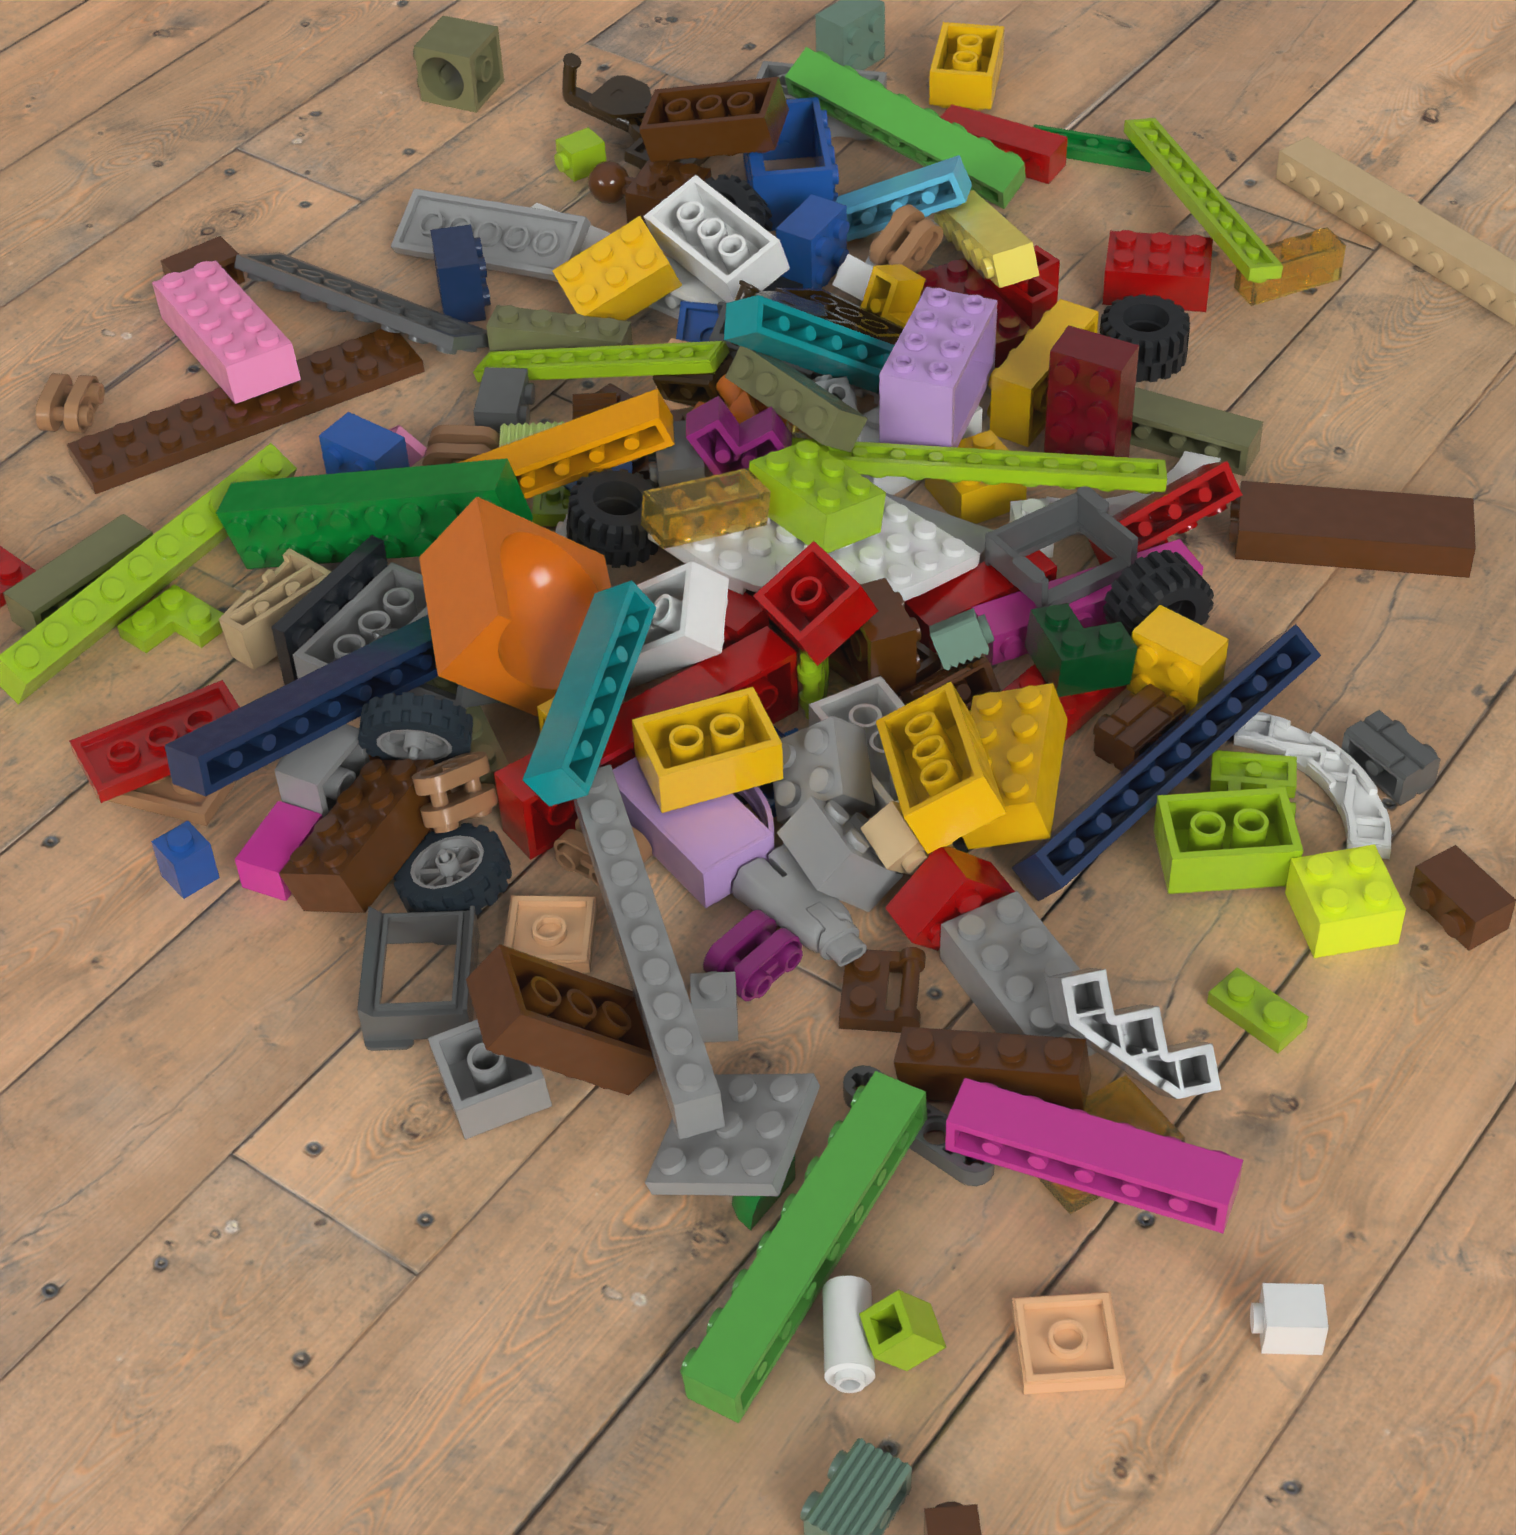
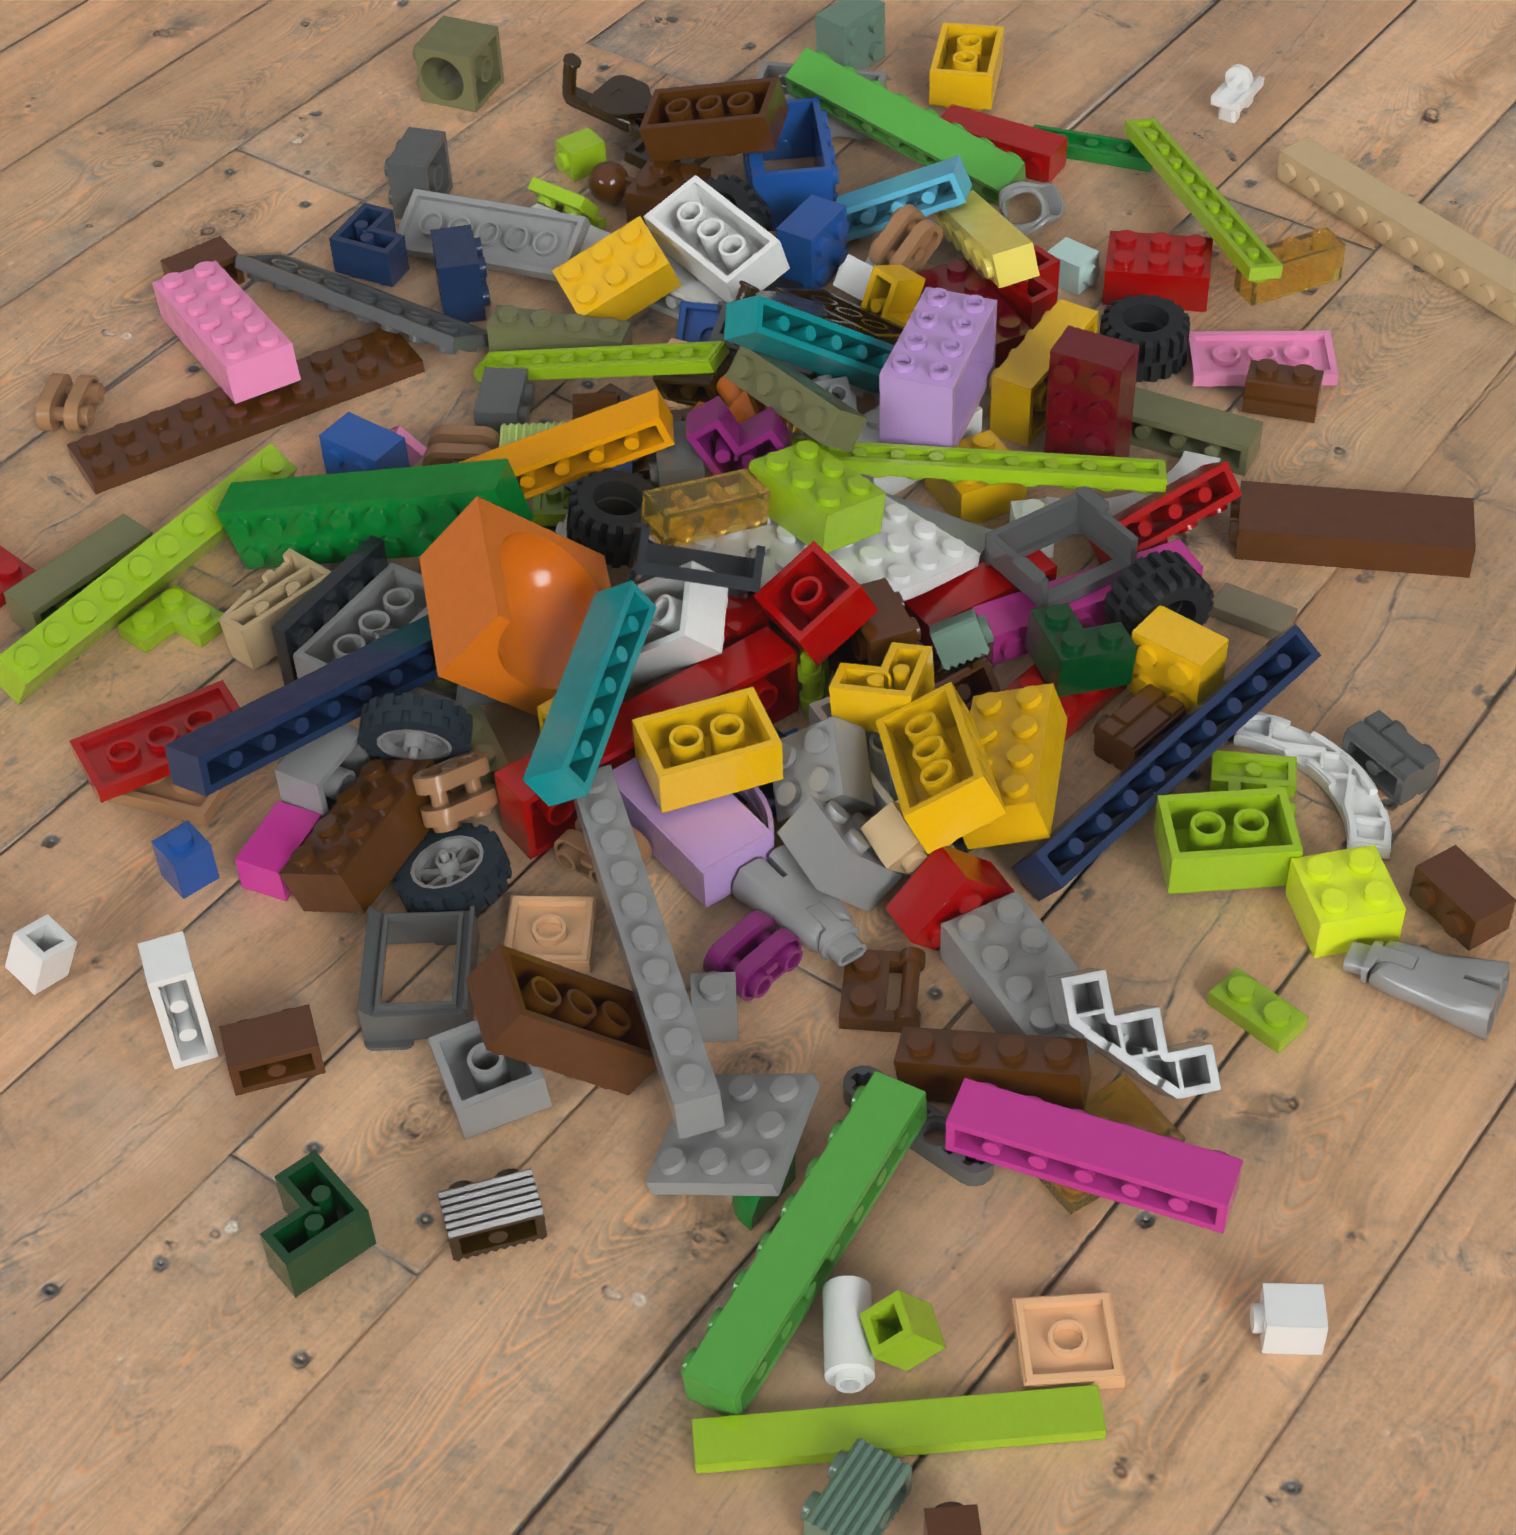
none -> white brick [5,914,77,995]
none -> white brick [137,931,219,1070]
none -> reddish brown brick [219,1004,326,1096]
none -> dark green brick [260,1150,376,1298]
none -> dark blue brick [329,203,410,287]
none -> dark grey brick [384,127,453,220]
none -> dark brown brick [437,1168,547,1262]
none -> lime plate [527,177,607,230]
none -> black piece [627,523,765,599]
none -> lime tile [692,1385,1107,1474]
none -> yellow brick [829,642,935,733]
none -> light grey piece [998,181,1064,235]
none -> light aqua brick [1047,237,1100,296]
none -> bright pink plate [1188,330,1339,388]
none -> dark tan tile [1208,583,1298,639]
none -> white hips [1210,64,1265,123]
none -> reddish brown brick [1242,359,1324,423]
none -> light grey piece [1343,941,1512,1041]

